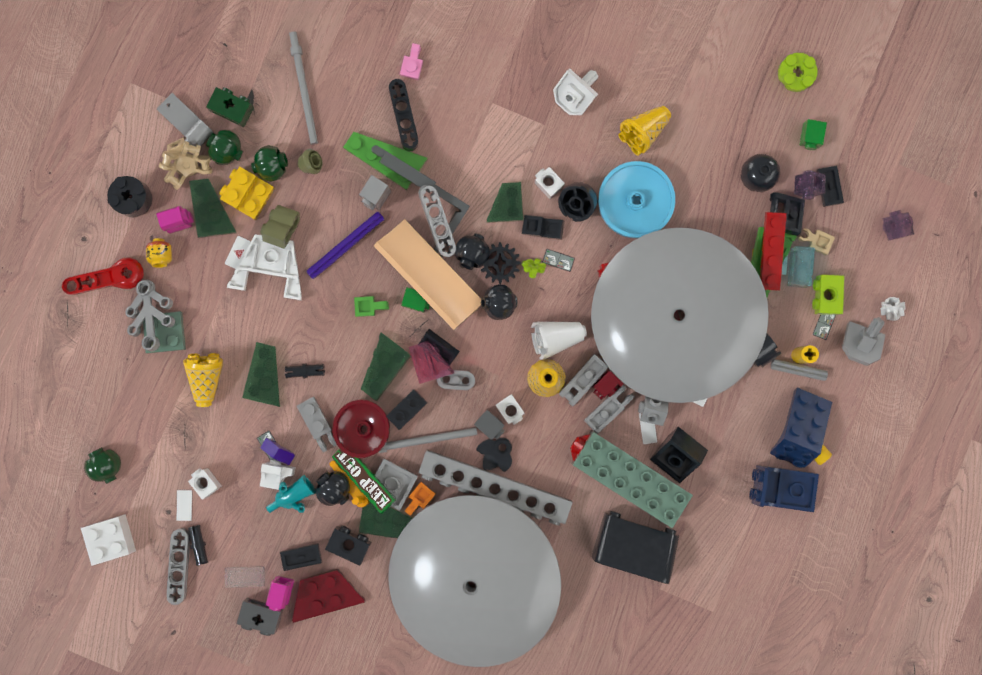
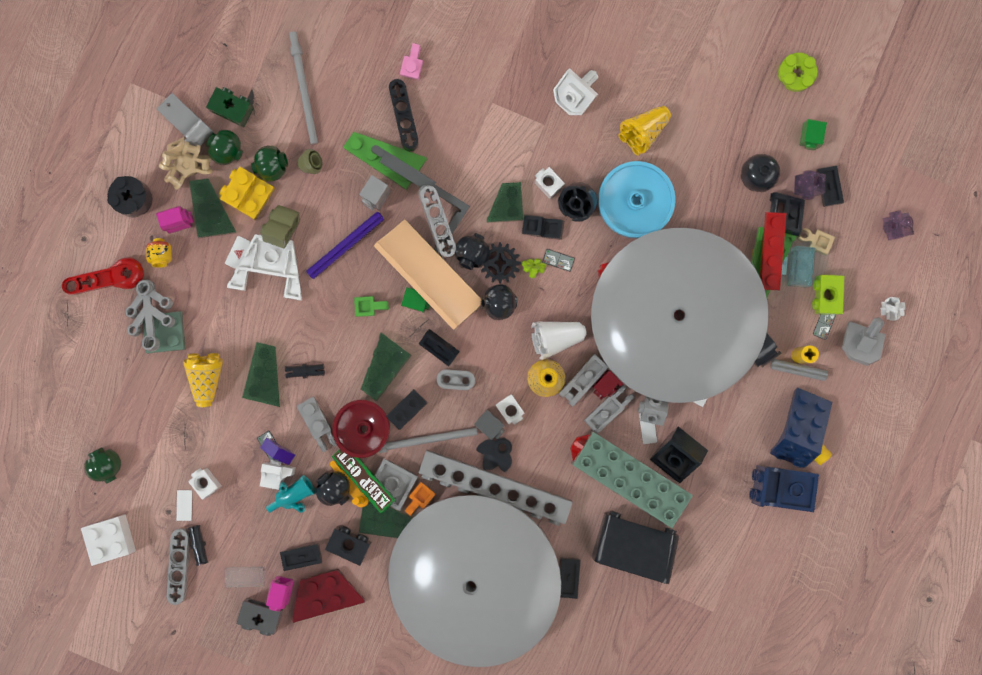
clear pink wing [409,341,454,384] -> none
none -> black plate [560,557,581,599]

